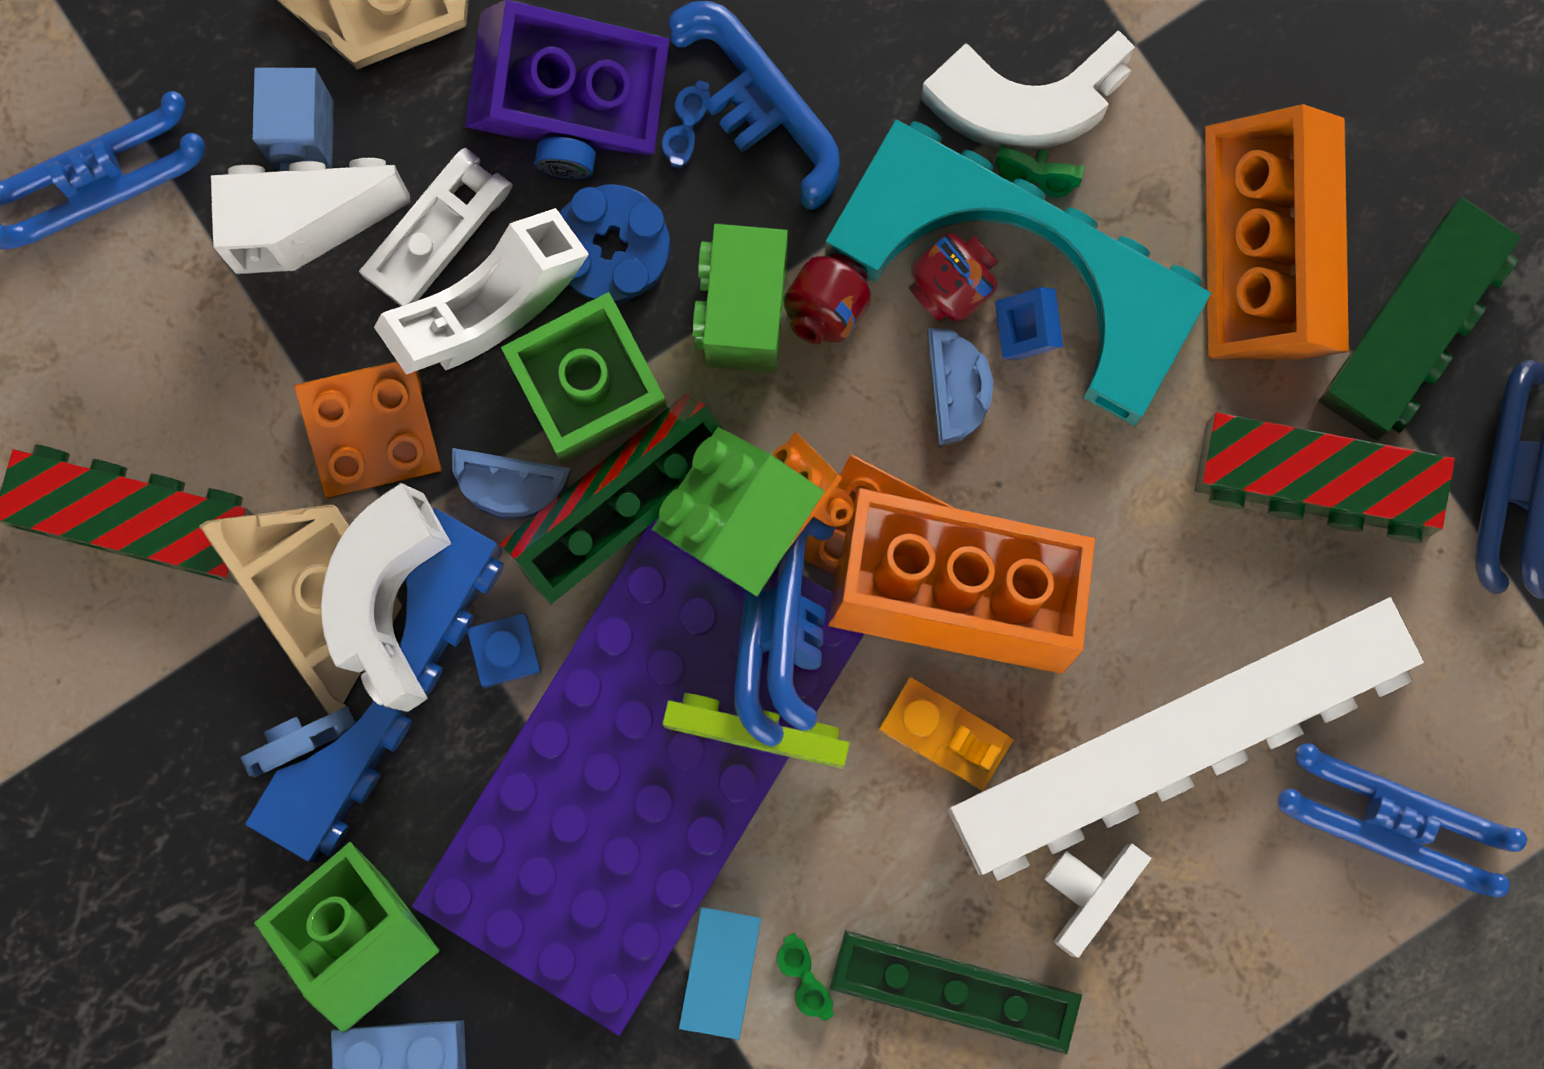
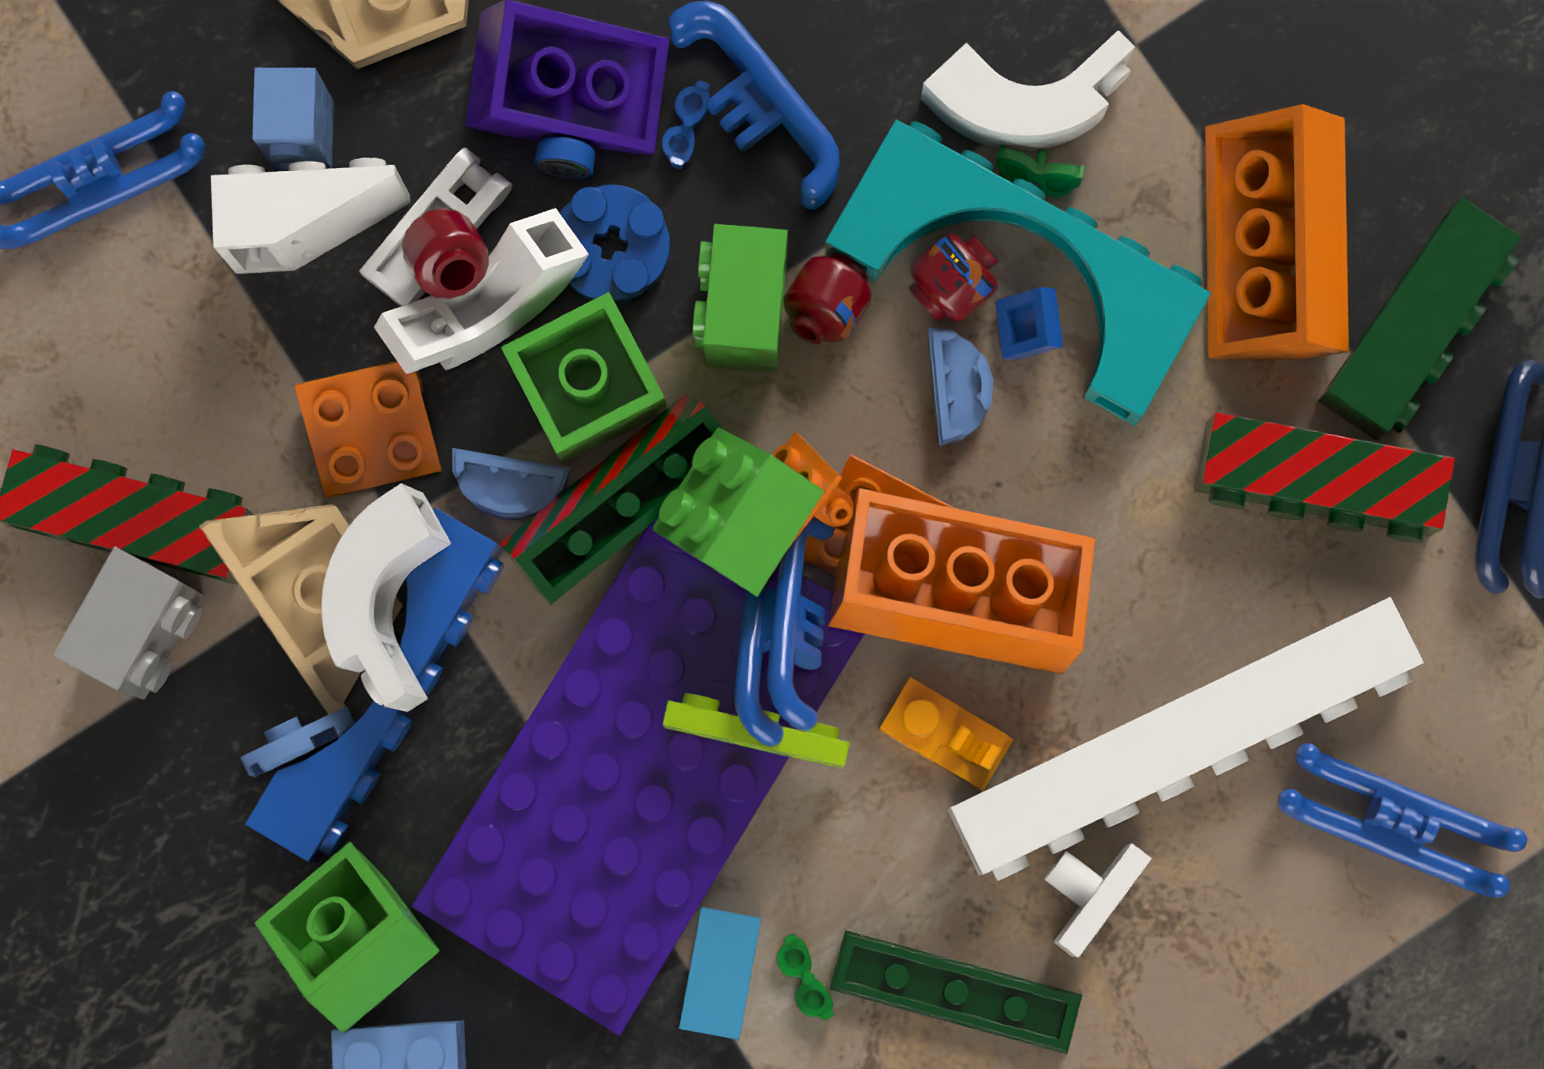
blue plate [467,613,542,688] -> none
none -> light grey brick [52,546,203,700]
none -> dark red head [402,208,489,299]

